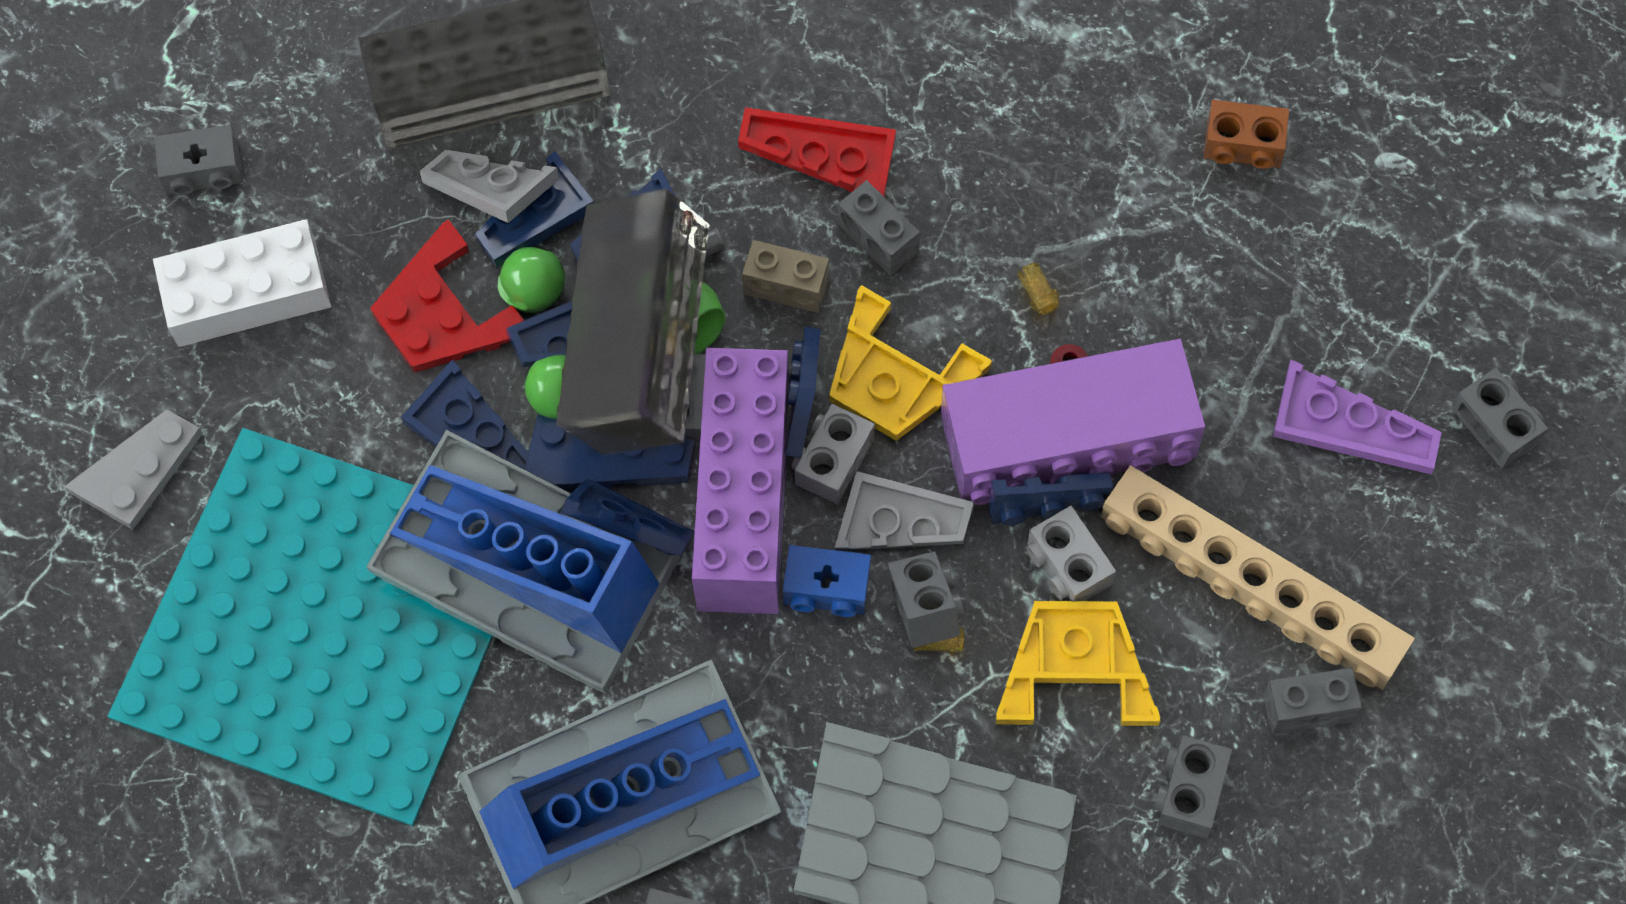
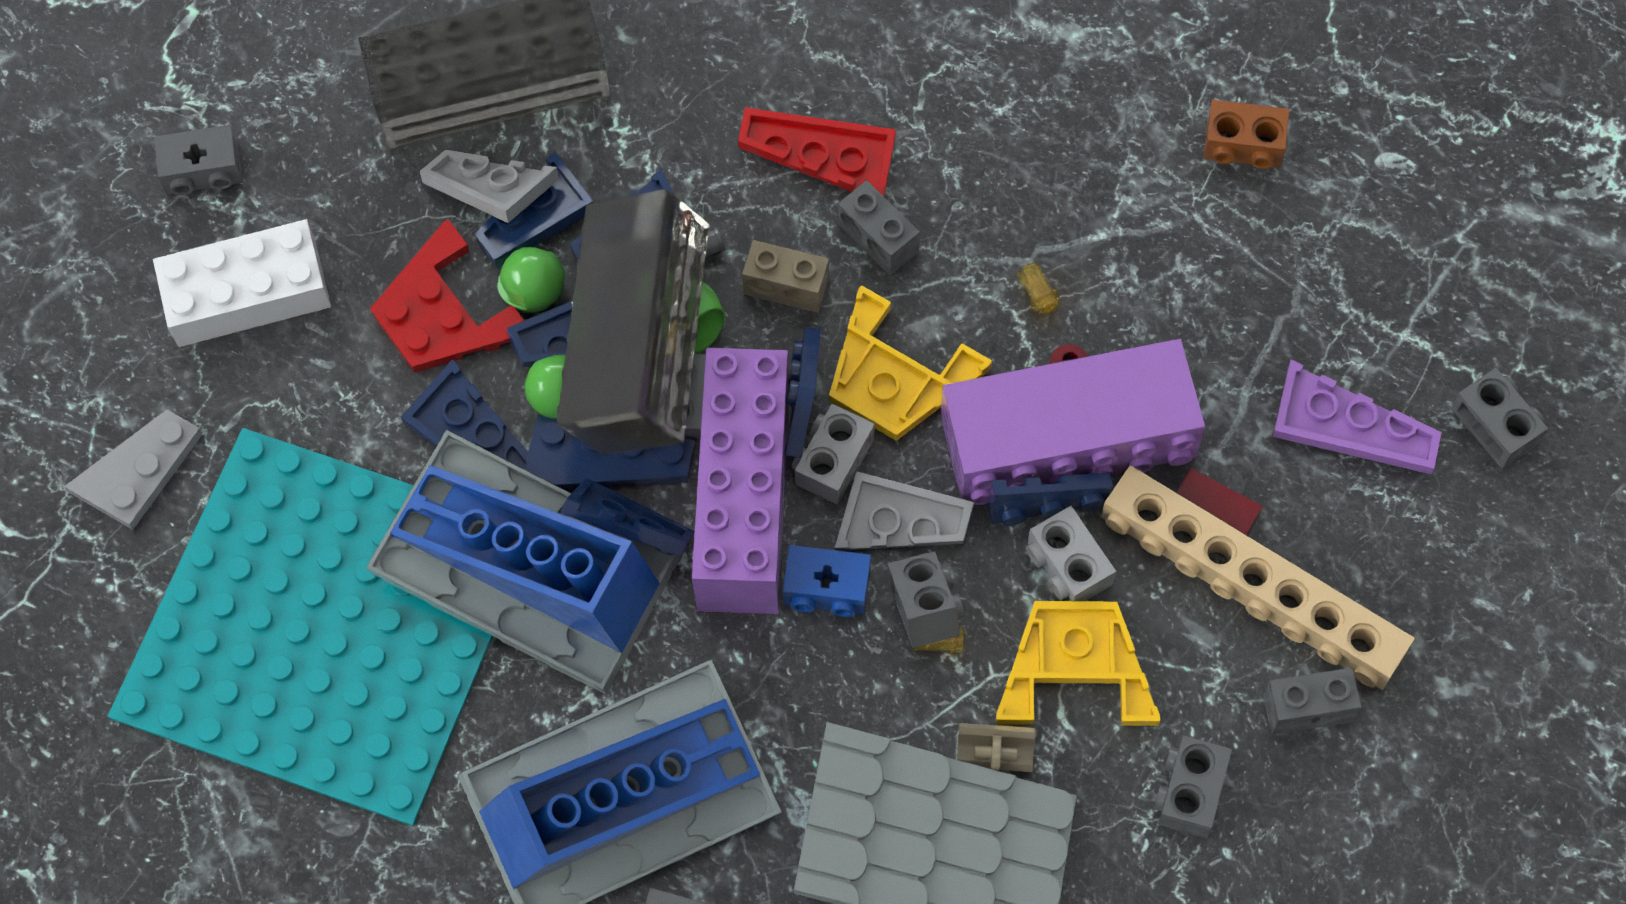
none -> dark tan hips [957,723,1035,772]
none -> dark red tile [1176,468,1263,536]

